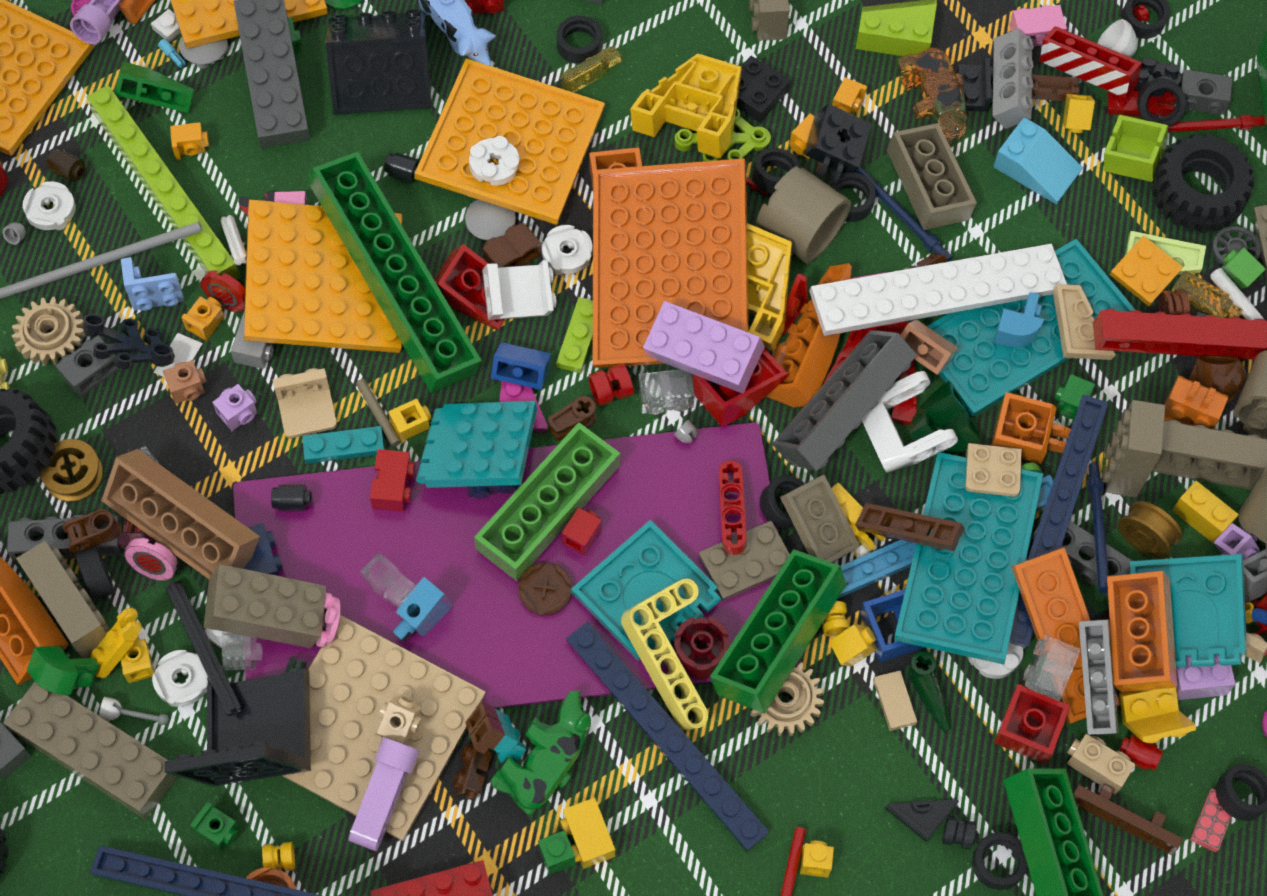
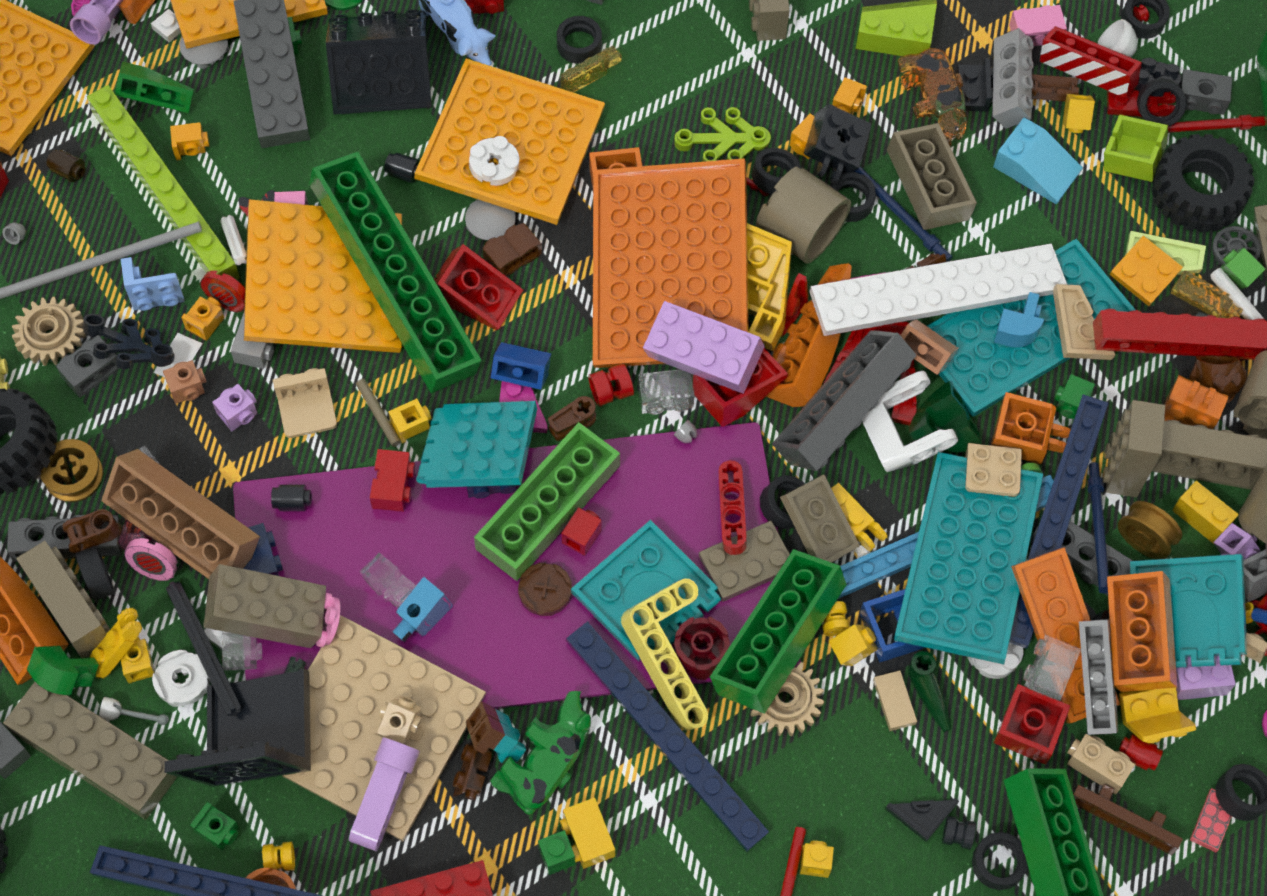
white plate [23,182,76,230] -> none
medium azure pin [158,39,185,68] -> none
teal plate [302,426,384,464] -> none
white panel [482,260,556,320] -> none
white plate [542,225,592,275] -> none
lime plate [556,297,593,374] -> none
yellow wedge [630,54,742,158] -> none
black brick [737,55,791,124] -> none
reddish brown hinge [855,503,965,551] -> none
copper wheel [1158,289,1190,315] -> none

